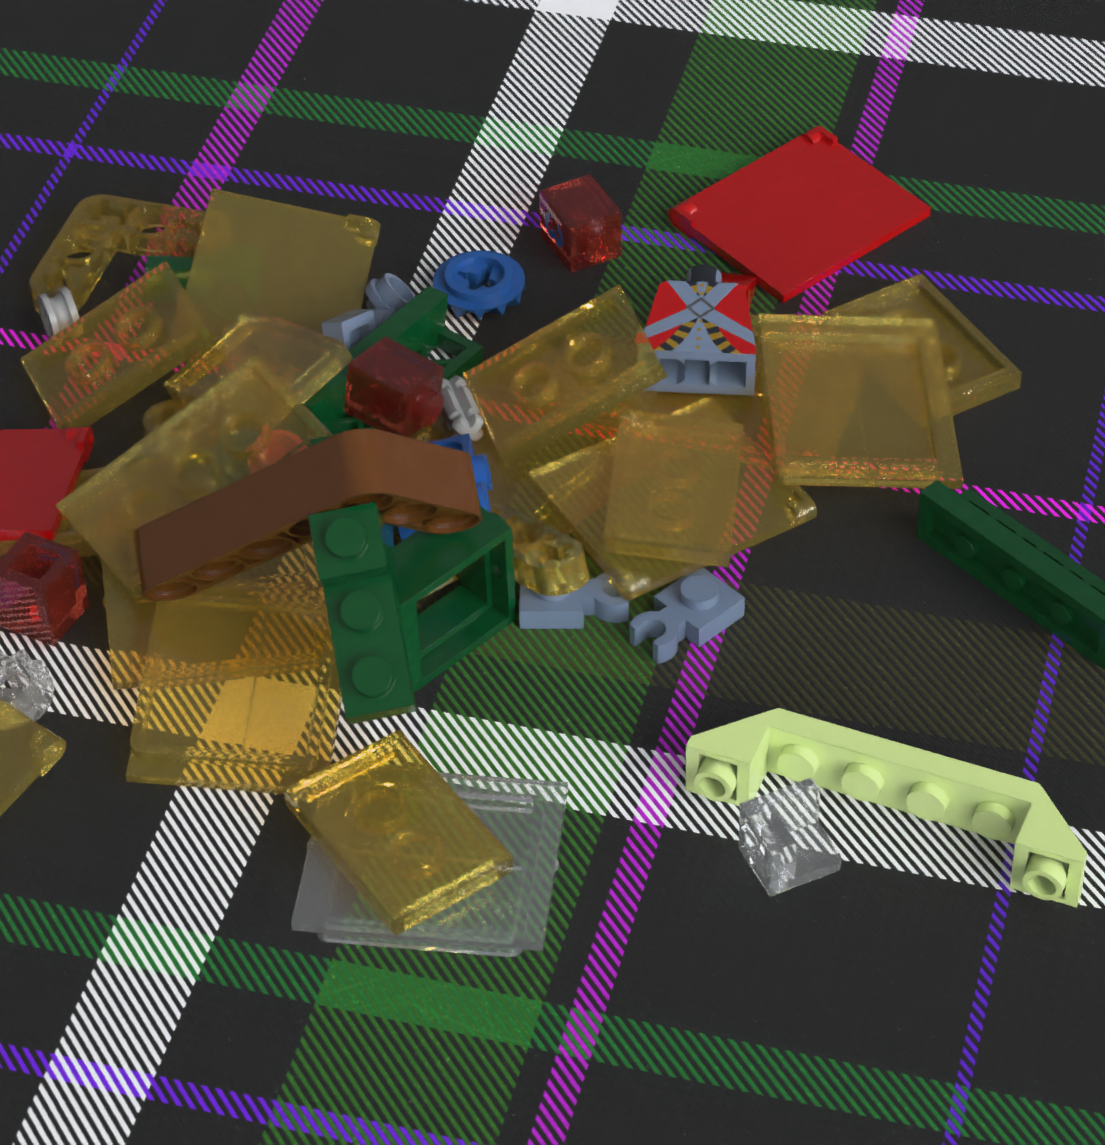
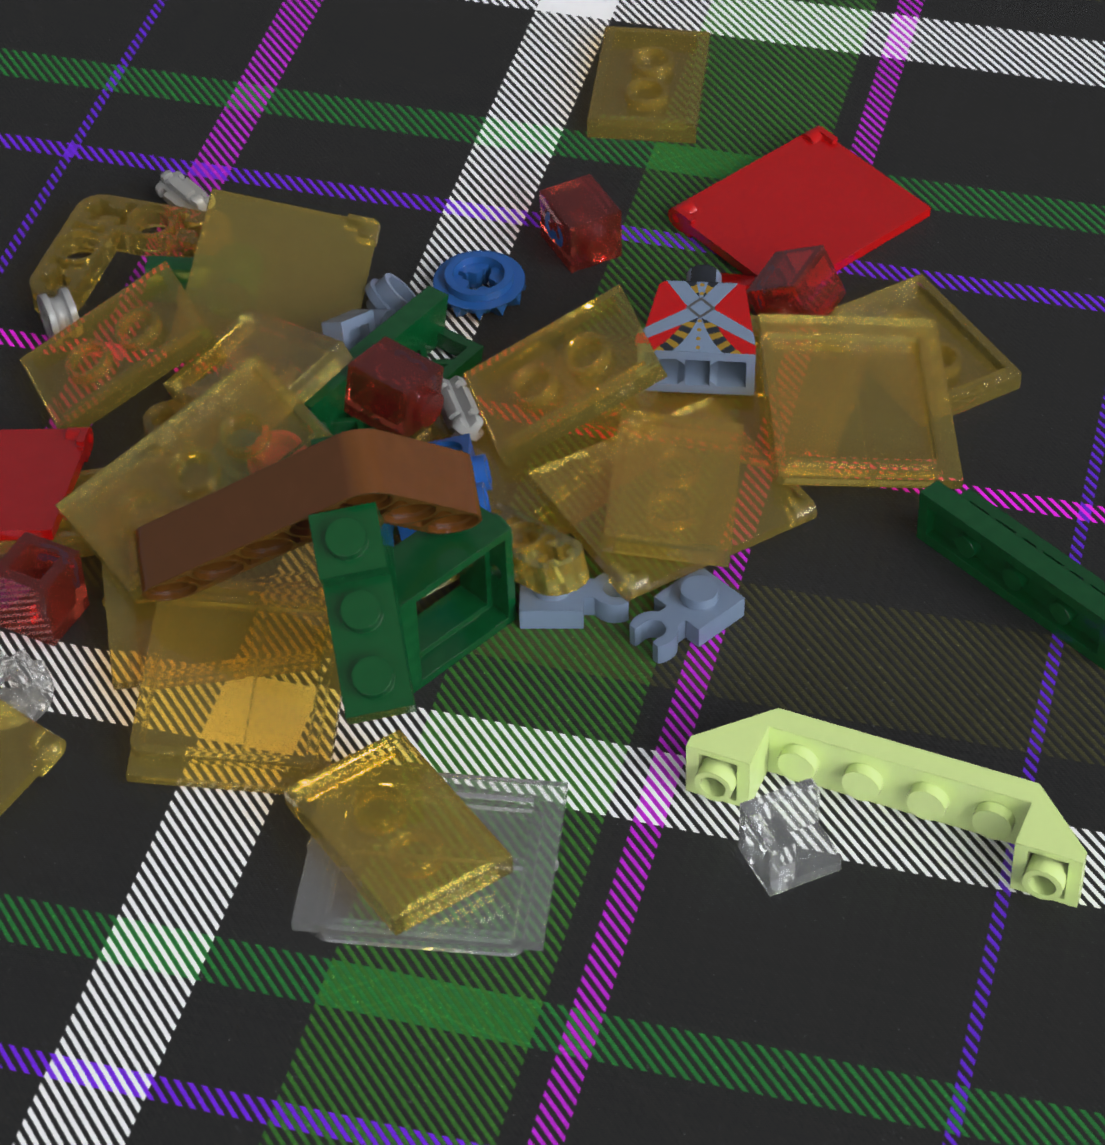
none -> light grey piece [155,170,216,224]
none -> clear yellow tile [587,26,710,143]
none -> clear red brick [746,245,847,339]

